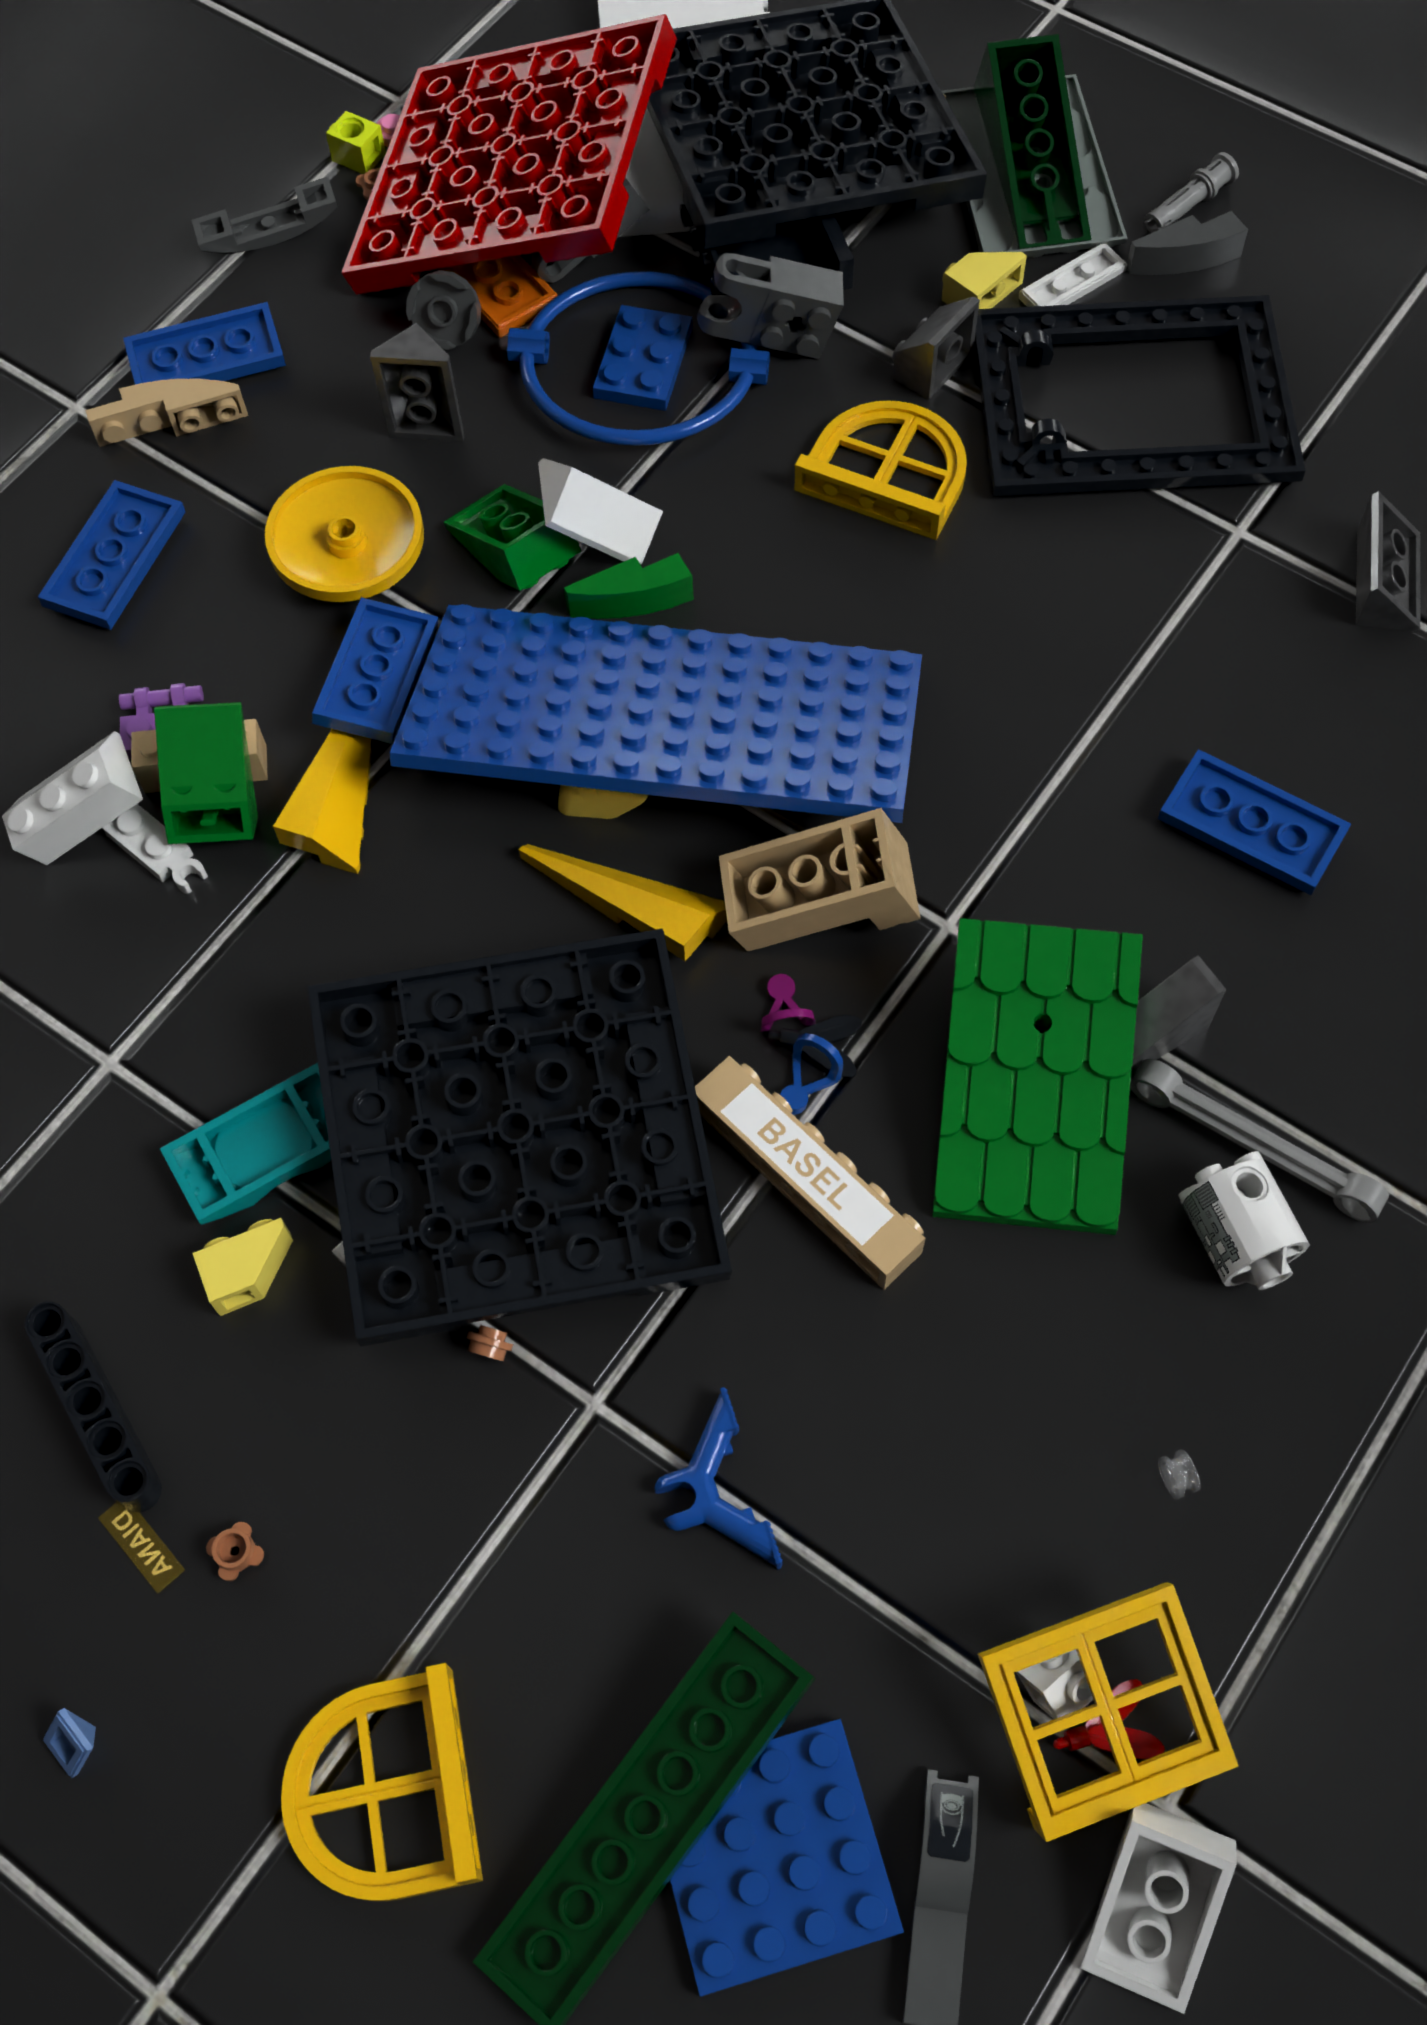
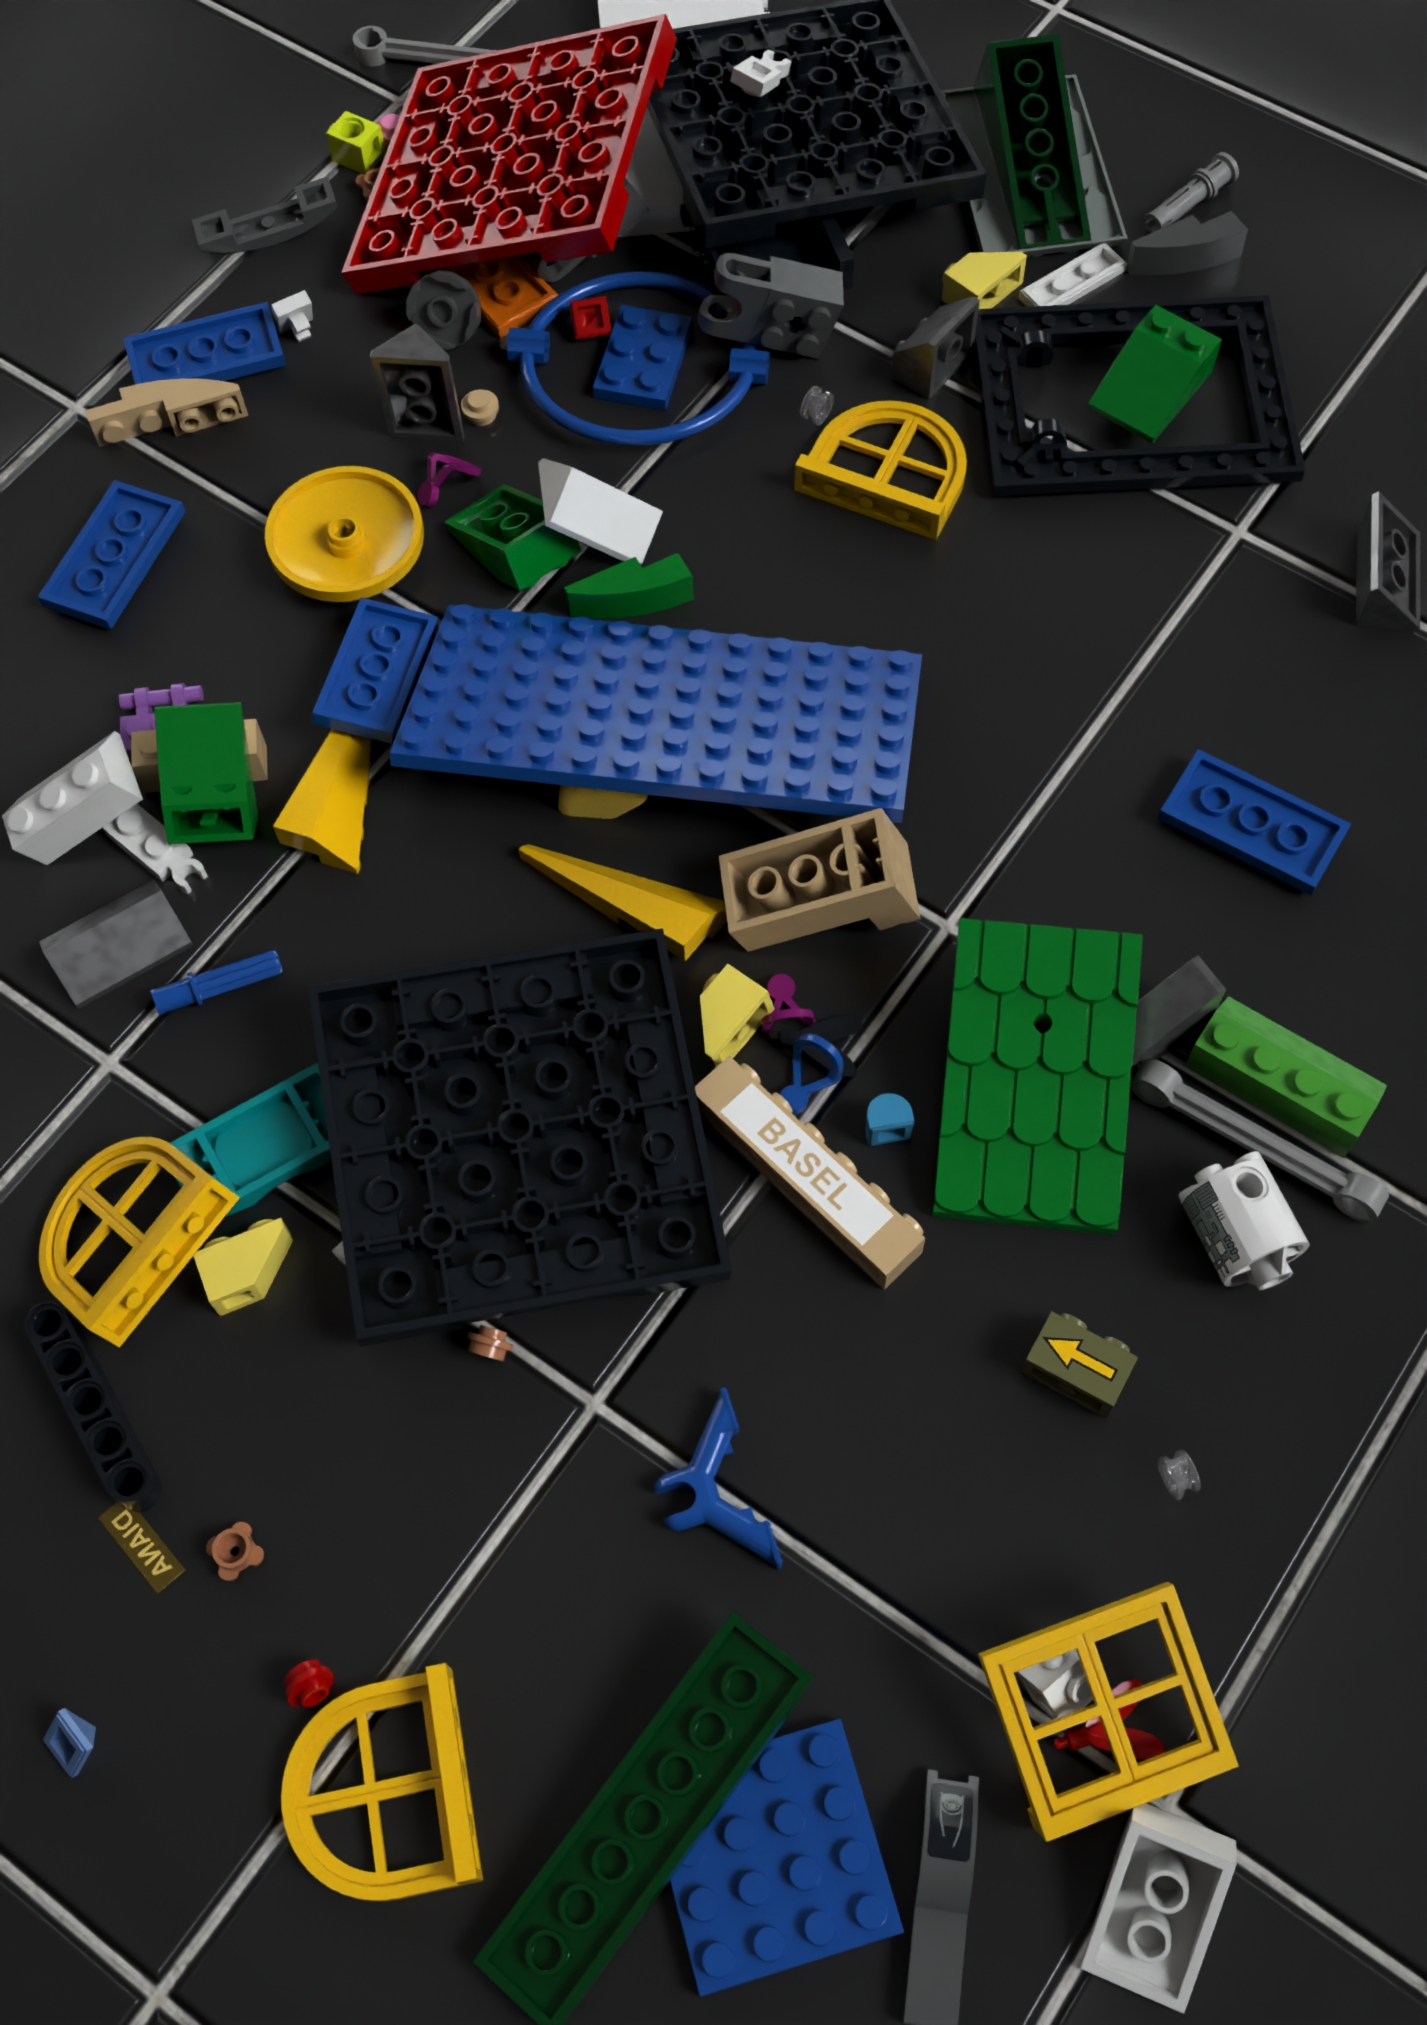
none -> flat silver slope [39,880,194,1009]
none -> yellow window [39,1137,240,1348]
none -> blue axle [150,950,282,1015]
none -> white tile [271,290,313,342]
none -> red plate [284,1659,334,1708]
none -> light grey piece [353,26,497,67]
none -> magenta piece [418,452,482,508]
none -> tan plate [461,389,499,426]
none -> red tile [569,296,612,341]
none -> light yellow slope [700,963,775,1070]
none -> white plate [730,49,791,97]
none -> clear bush [800,385,834,425]
none -> dark azure brick [865,1093,915,1146]
none -> olive brick [1021,1311,1138,1418]
none -> green slope [1087,305,1222,444]
none -> bright green slope [1185,996,1387,1158]

